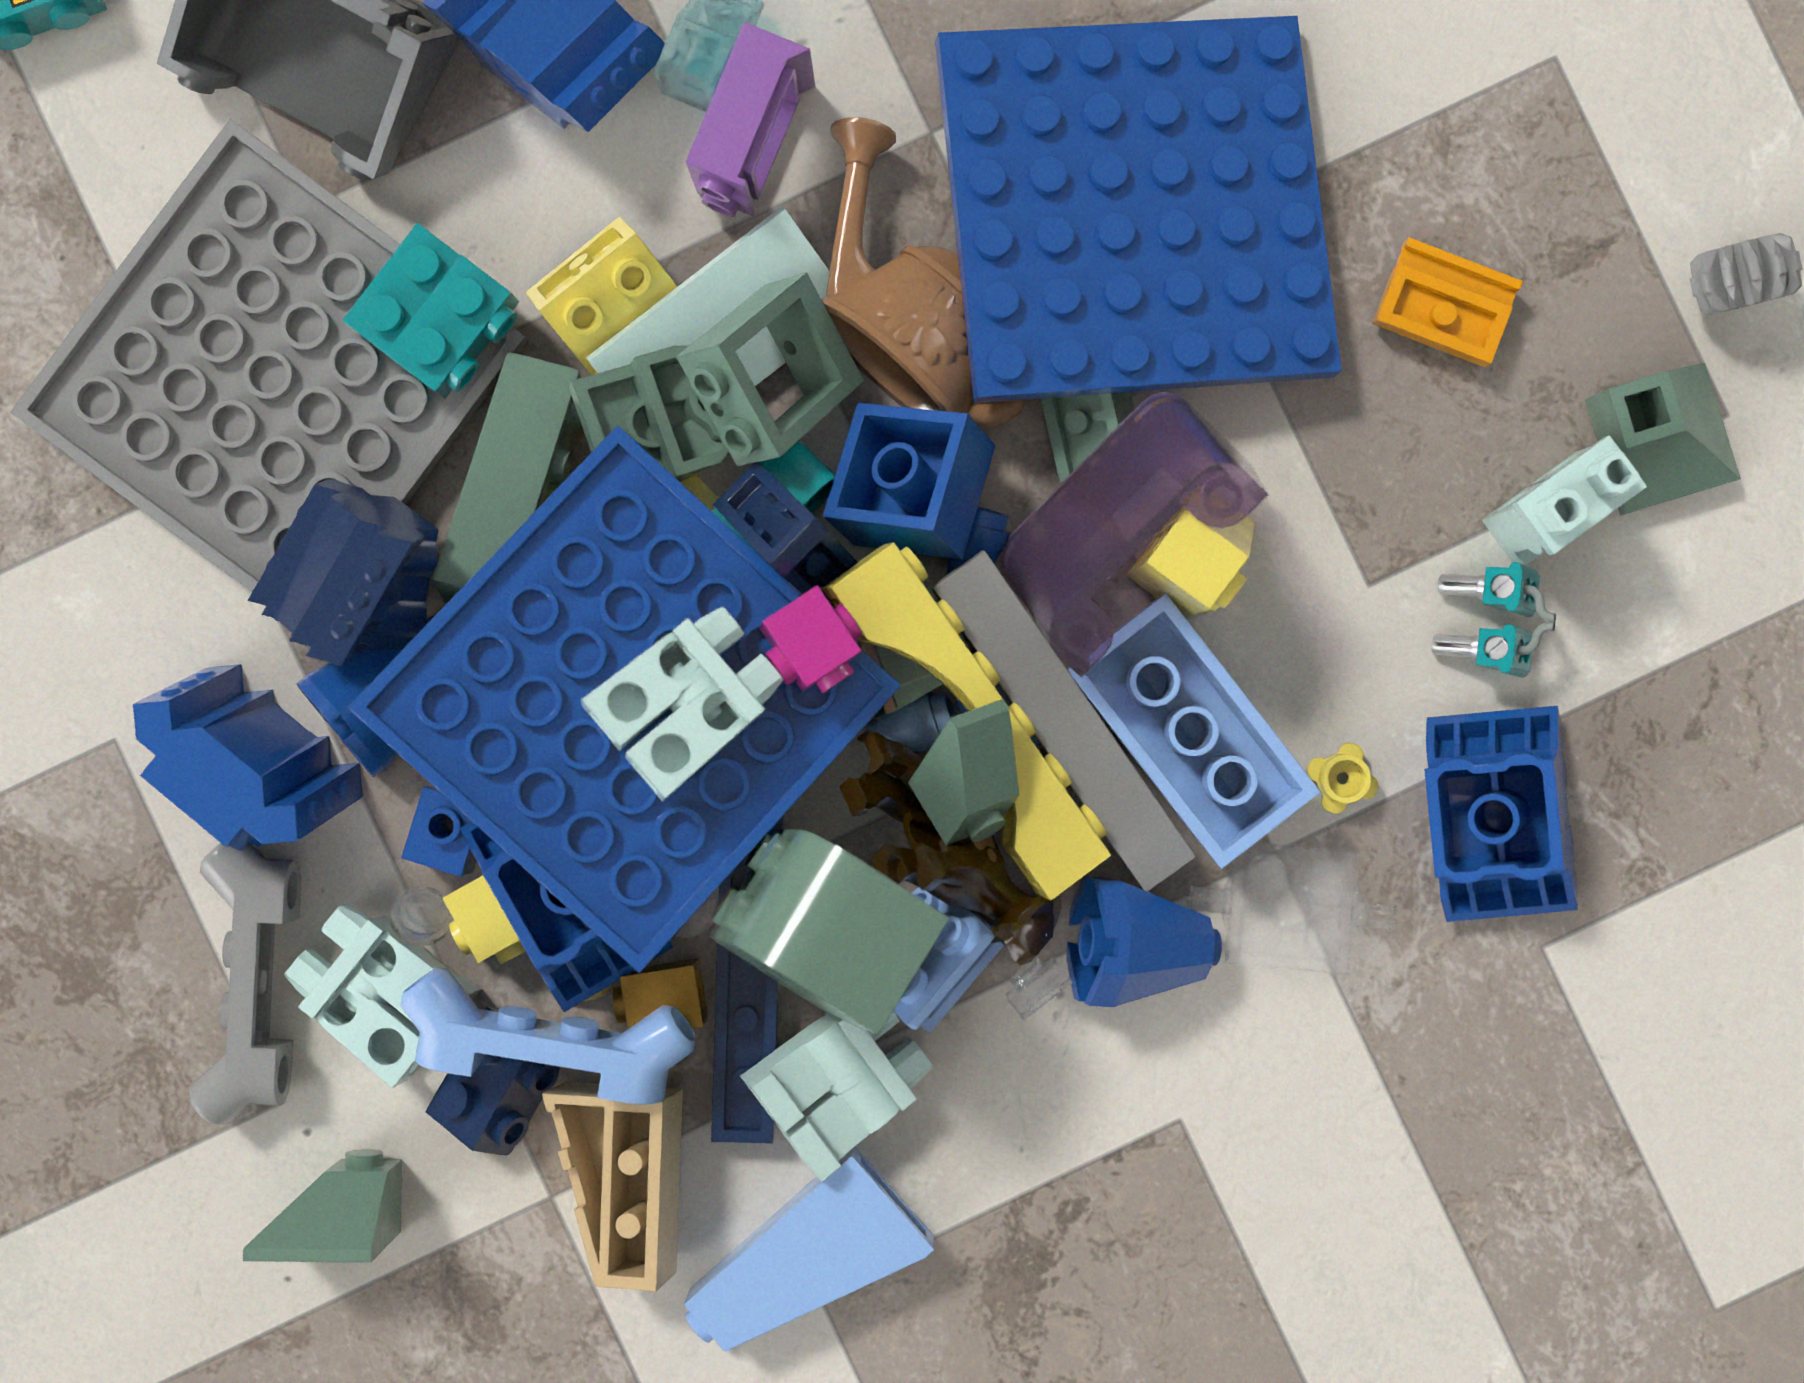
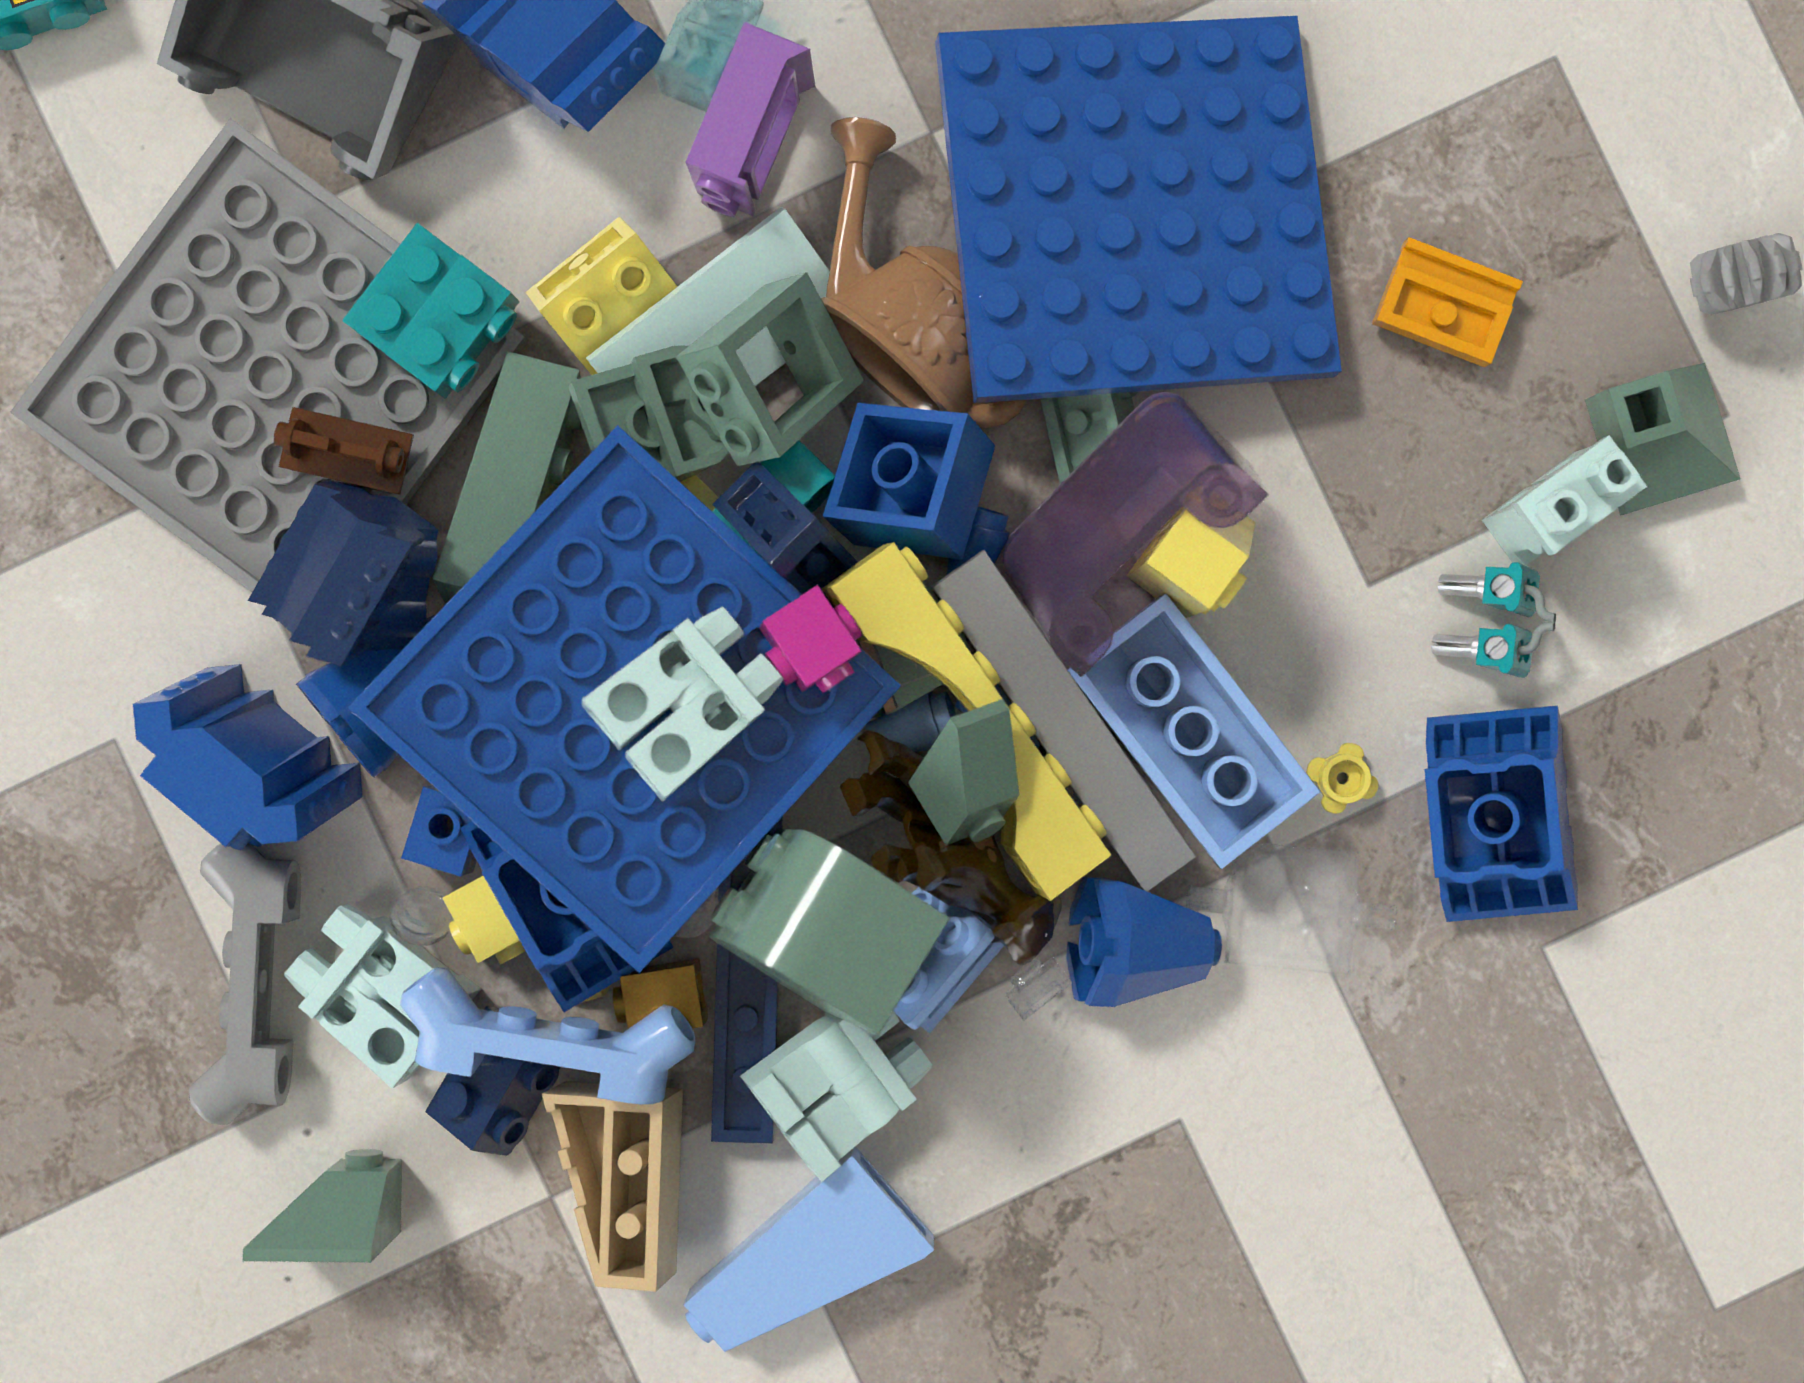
none -> reddish brown hinge [274,407,414,495]

